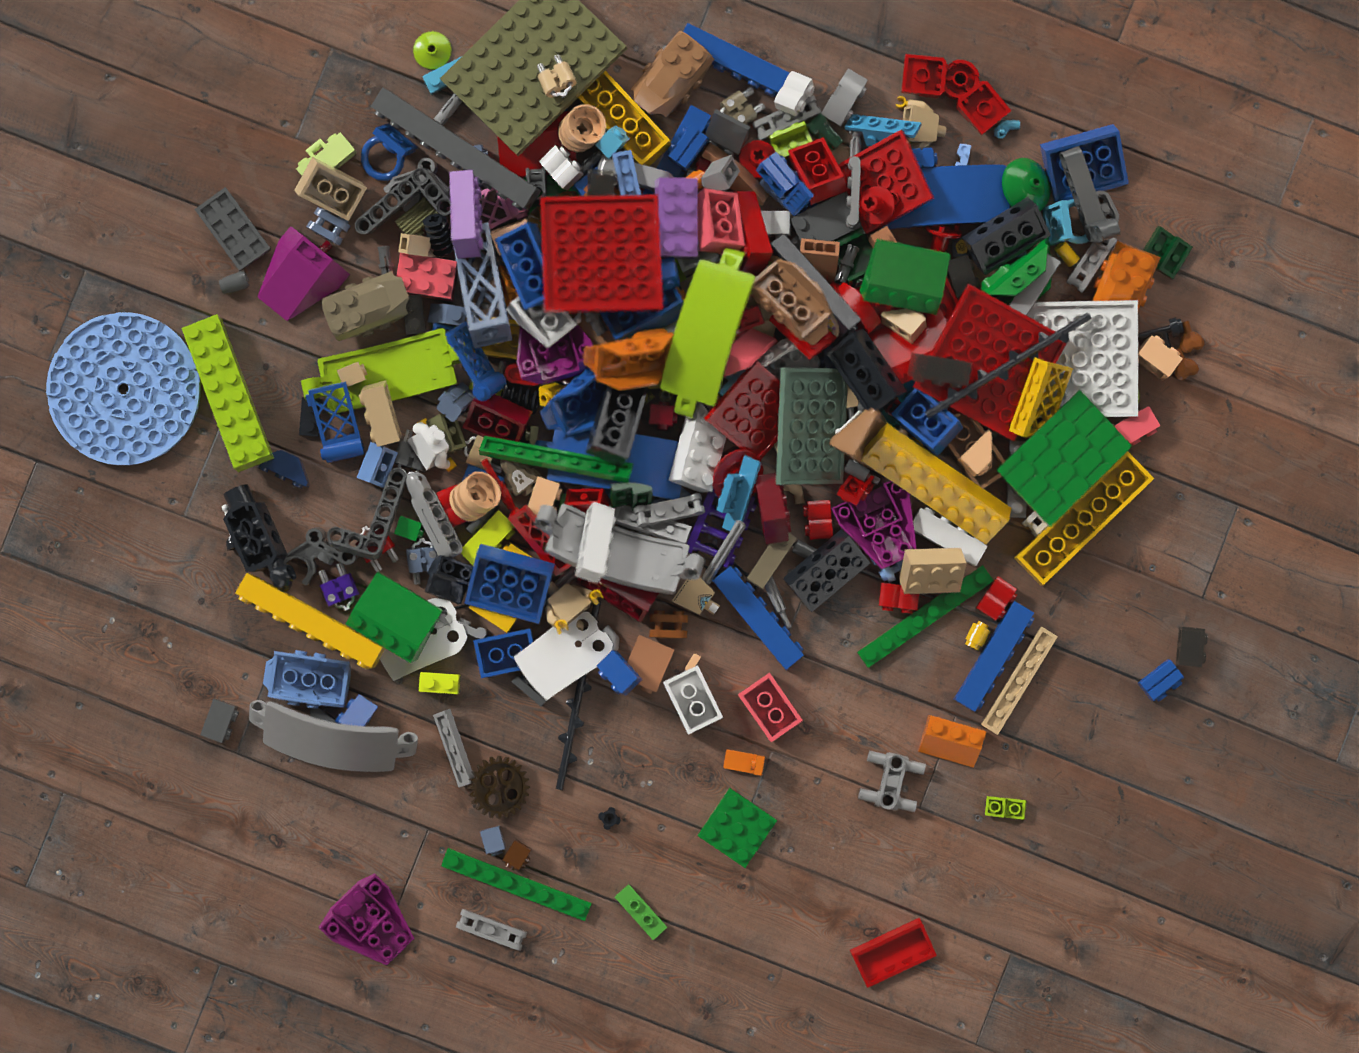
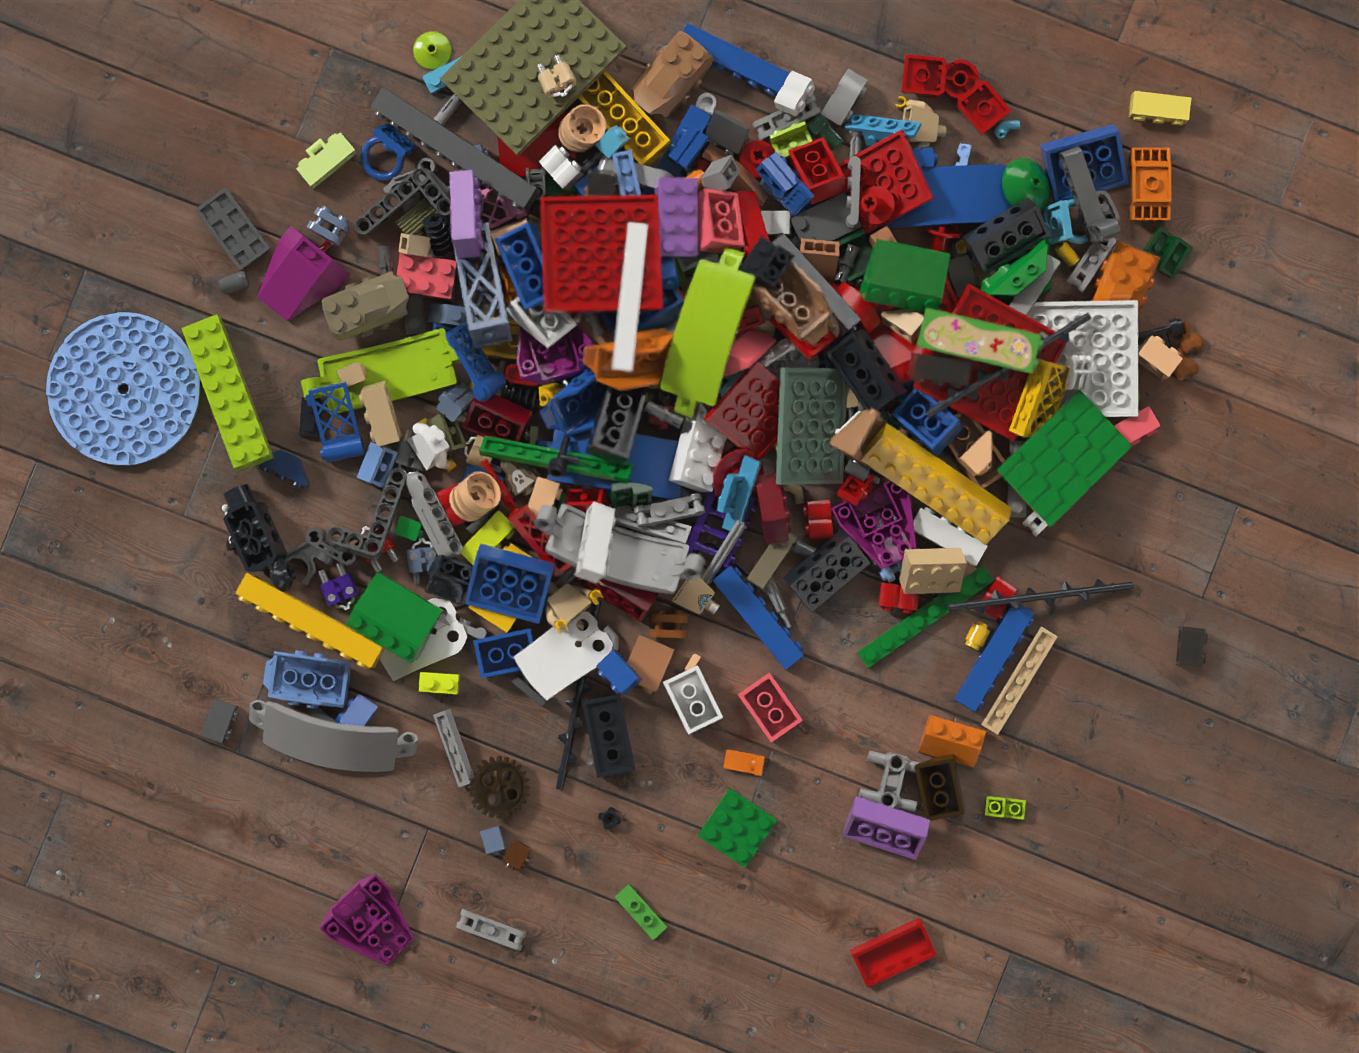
tan brick [294,157,367,221] -> none
green plate [441,848,592,921] -> none
dark tan piece [720,87,765,125] -> none
yellow brick [1014,451,1154,586] -> none
blue brick [1138,659,1184,702] -> none
none -> black piece [547,436,580,478]
none -> black brick [582,694,636,778]
none -> white sticker [612,222,648,371]
none -> dark grey pin [644,400,684,428]
none -> white tile [695,93,716,116]
none -> black brick [739,236,795,289]
none -> medium lavender brick [842,796,930,860]
none -> dark brown slope [914,754,966,821]
none -> brick [916,308,1043,374]
none -> black plant [947,579,1134,615]
none -> white arm [1065,355,1092,390]
none -> light yellow brick [1129,91,1191,126]
none -> orange plate [1129,148,1171,220]

